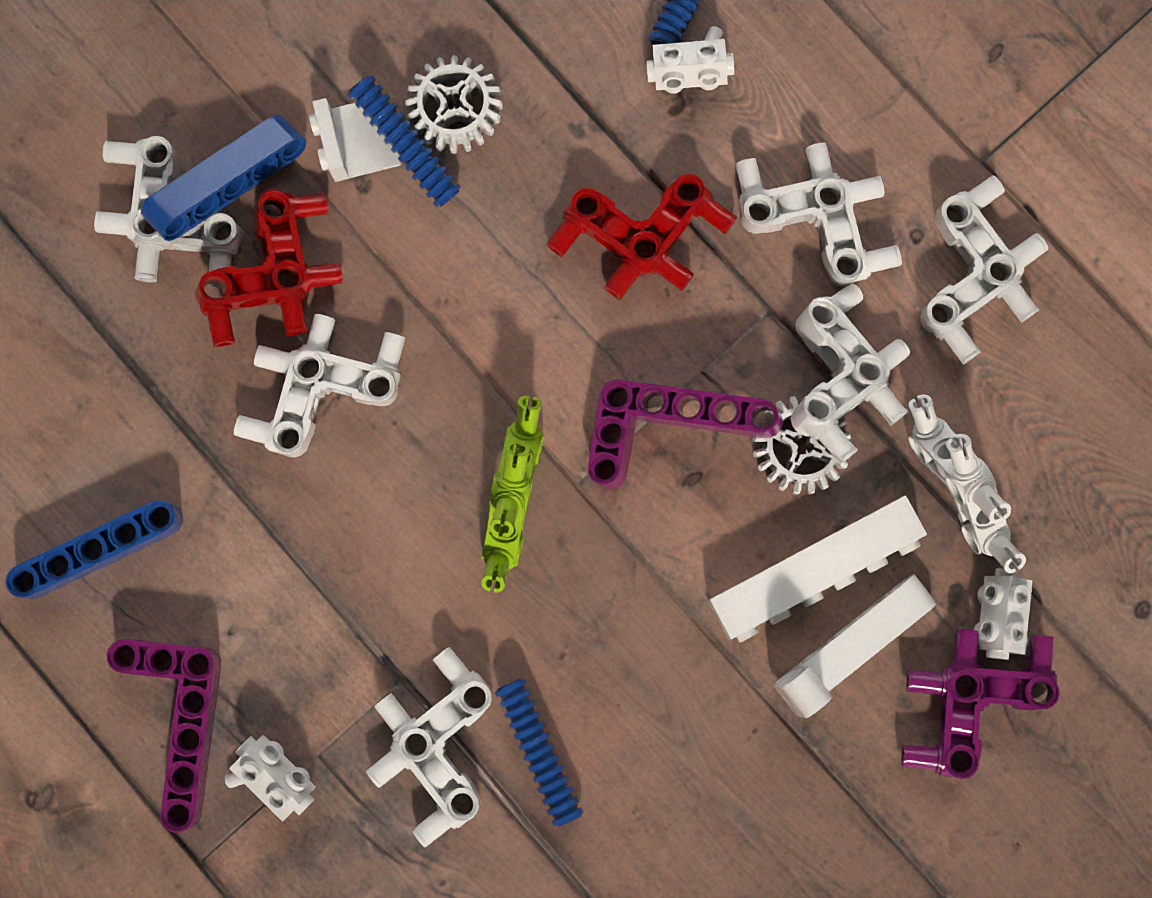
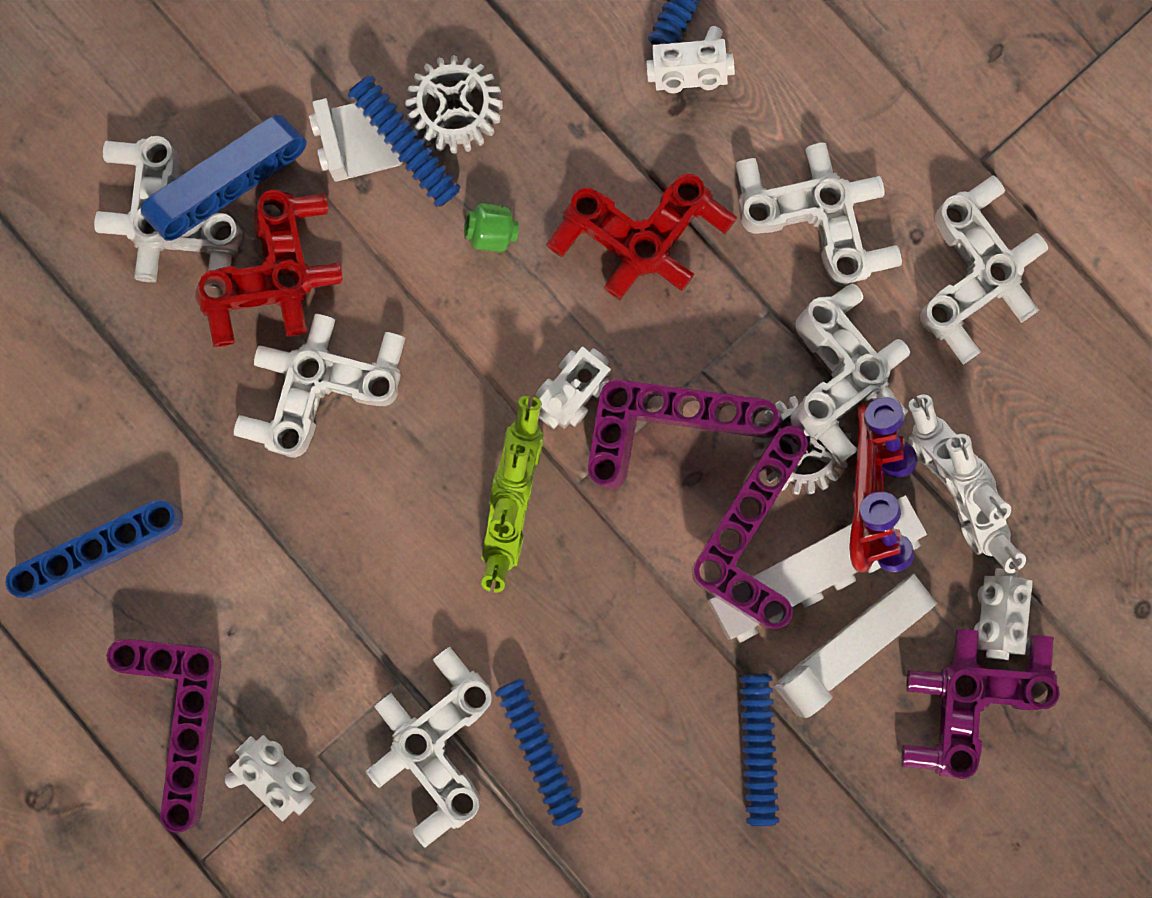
none -> bright green head [464,203,519,253]
none -> white brick [535,346,611,429]
none -> magenta beam [692,426,808,629]
none -> blue piece [739,674,780,826]
none -> piece [849,397,918,572]

